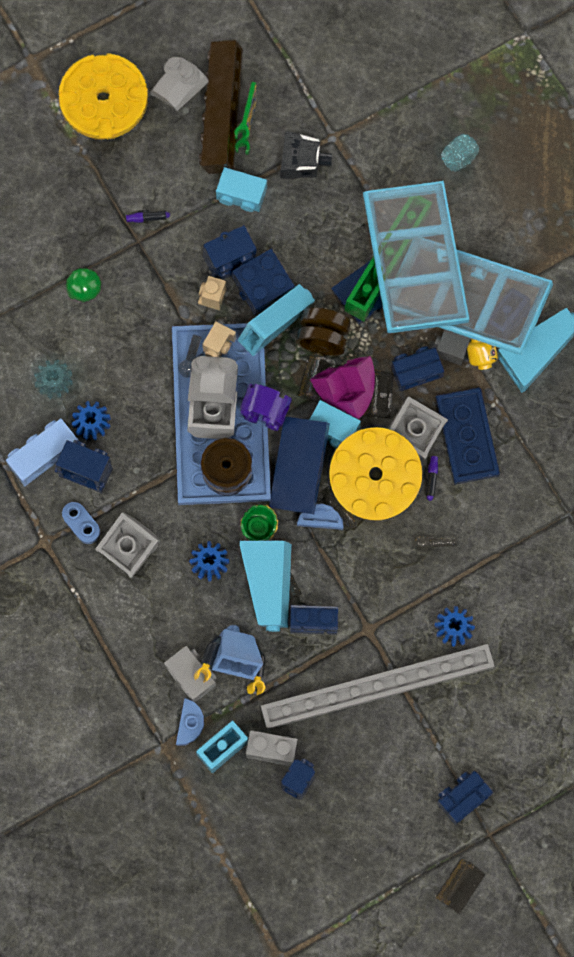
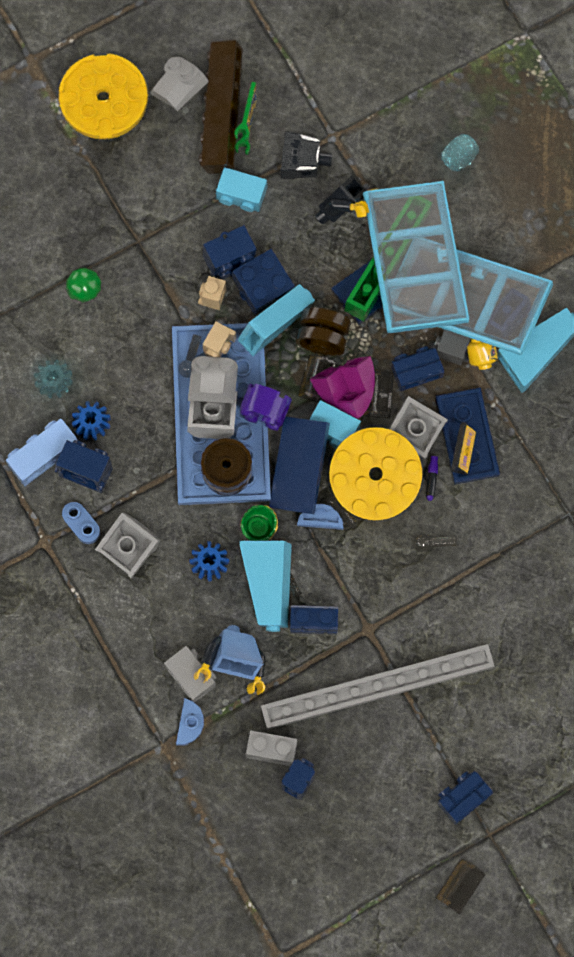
piece [126,210,170,223] -> none
medium azure brick [196,720,248,773] -> none
blue gear [434,606,475,647] -> none
none -> black torso [315,175,378,225]
none -> slope [451,422,476,475]

